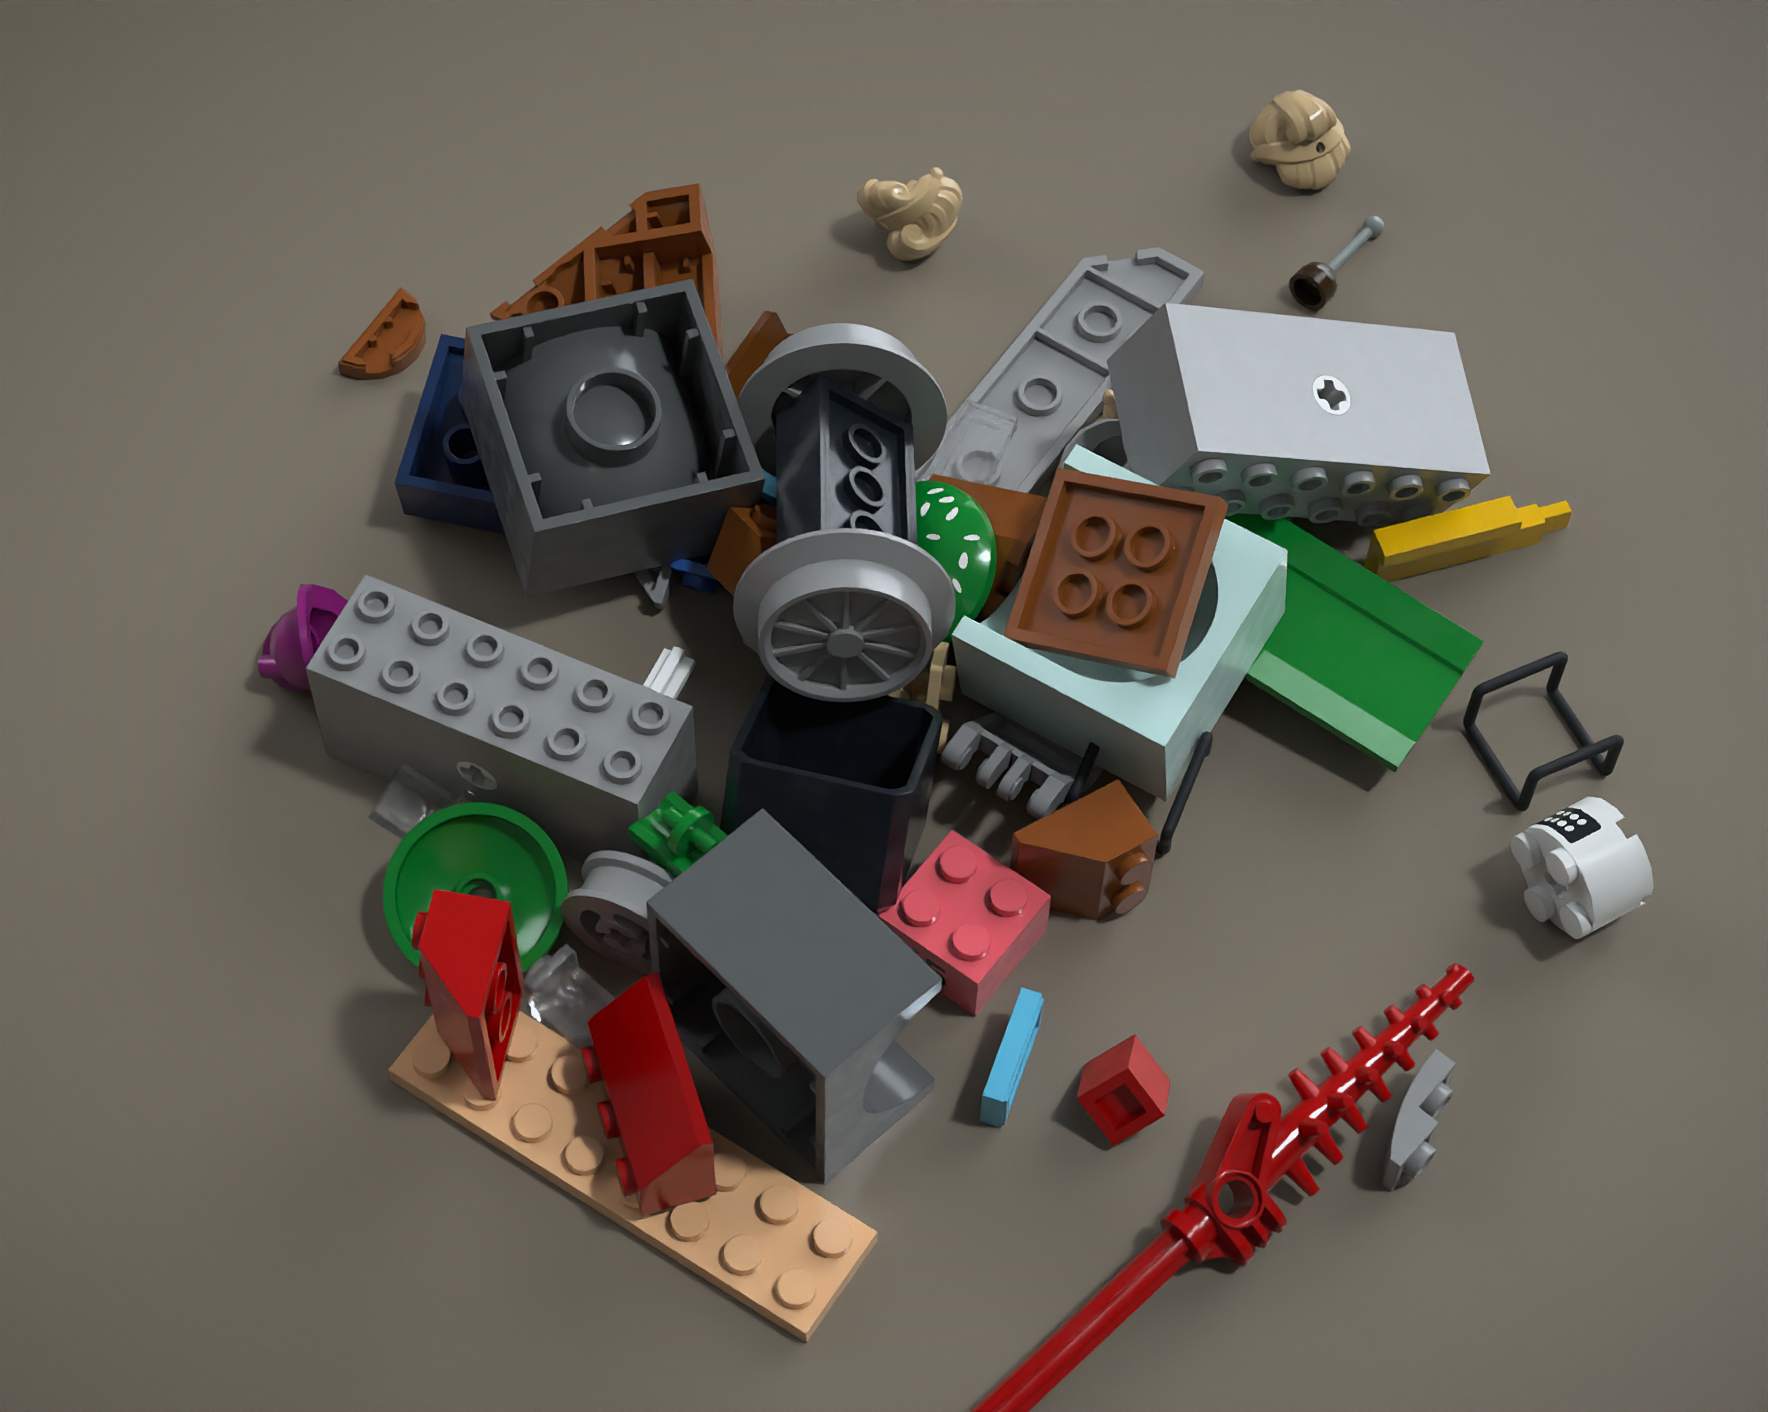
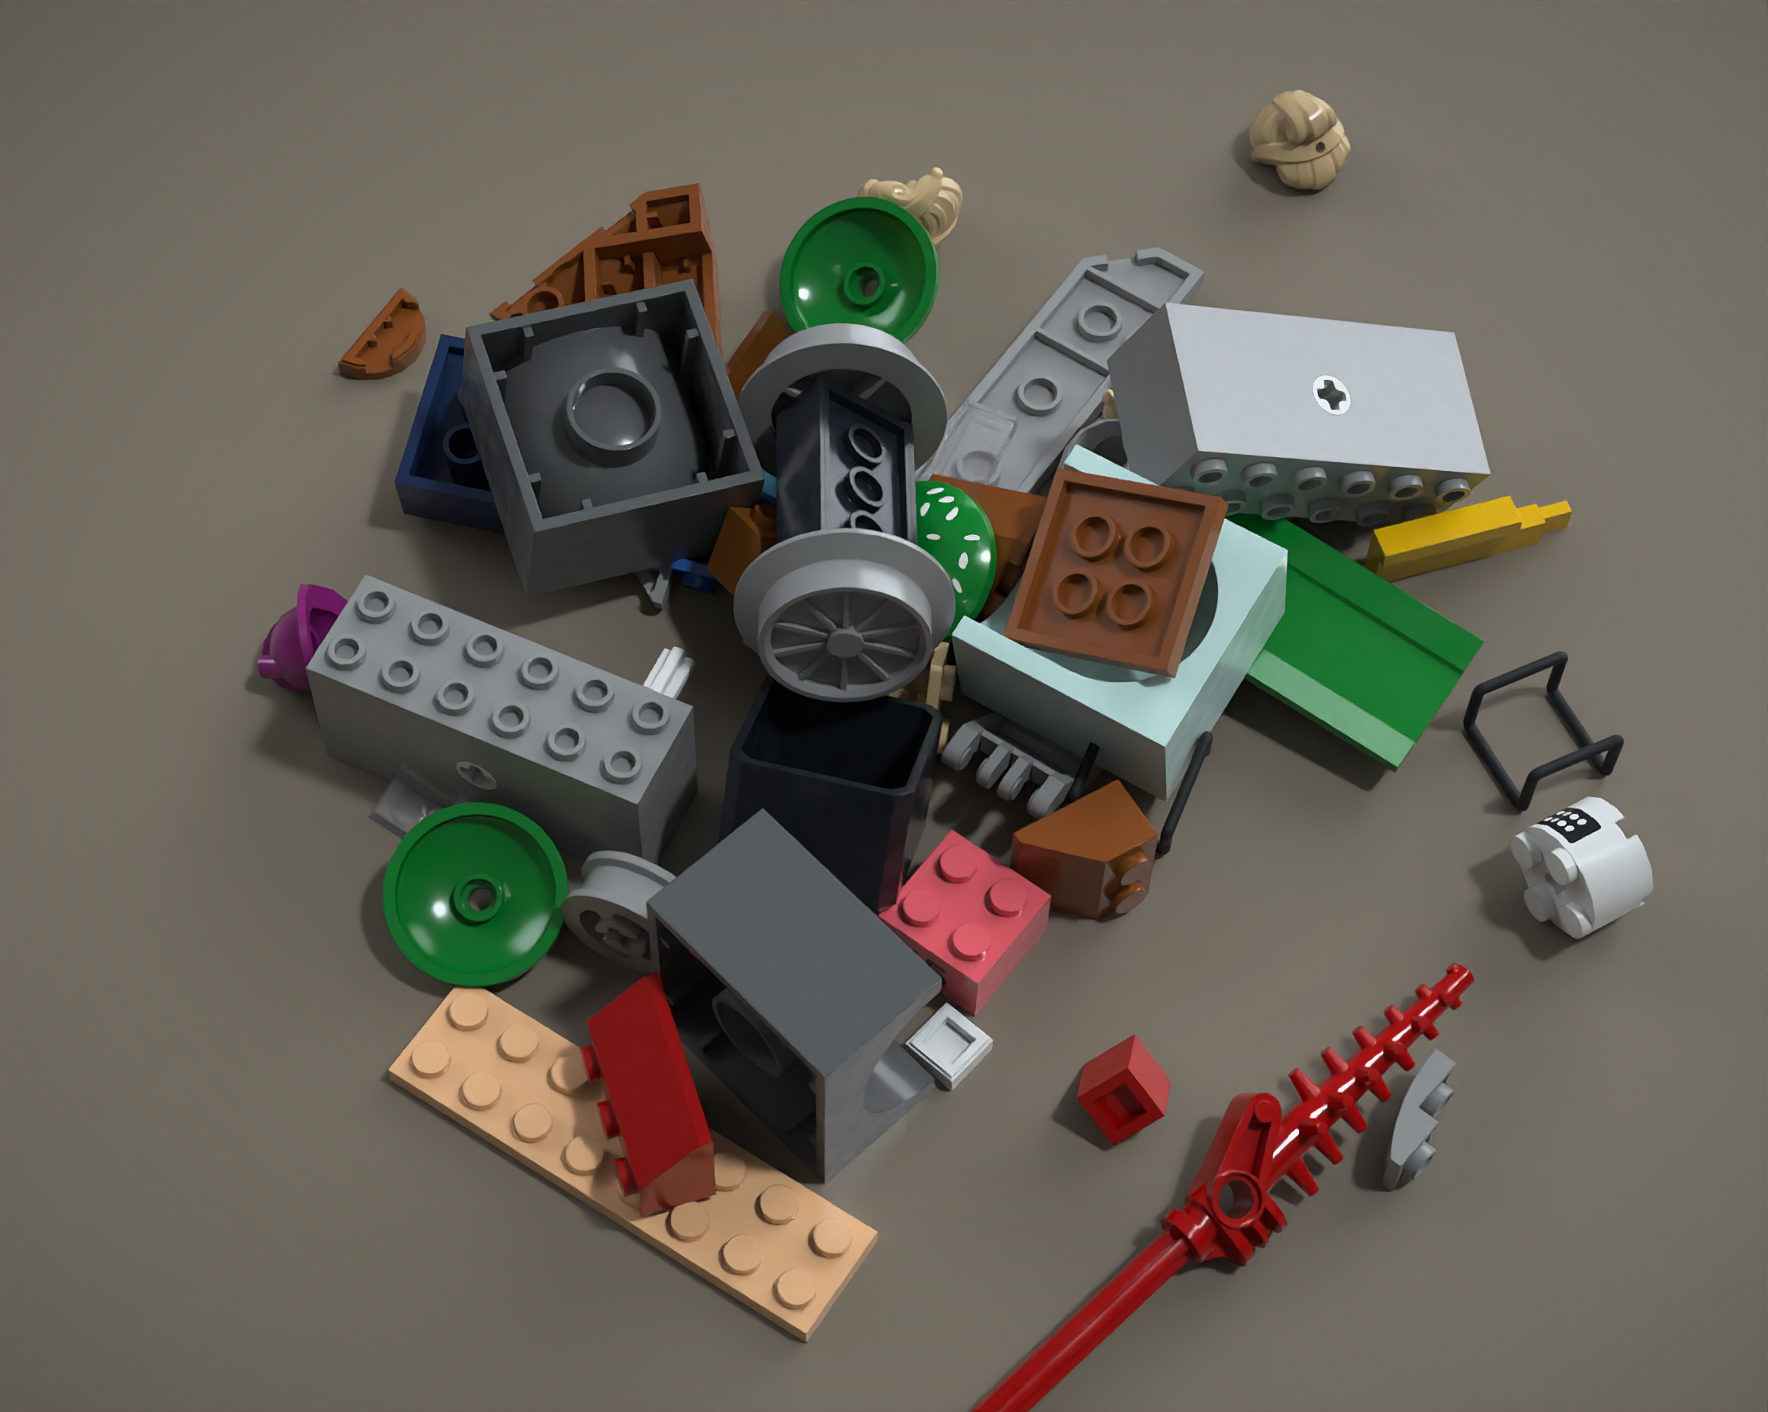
red slope [412,889,525,1101] -> none
clear bracket [523,944,616,1051] -> none
green hips [628,790,728,877] -> none
medium azure tile [980,987,1044,1128] -> none
dark brown hinge [1289,216,1384,311] -> none
none -> green dish [779,197,940,344]
none -> white tile [905,1002,993,1091]

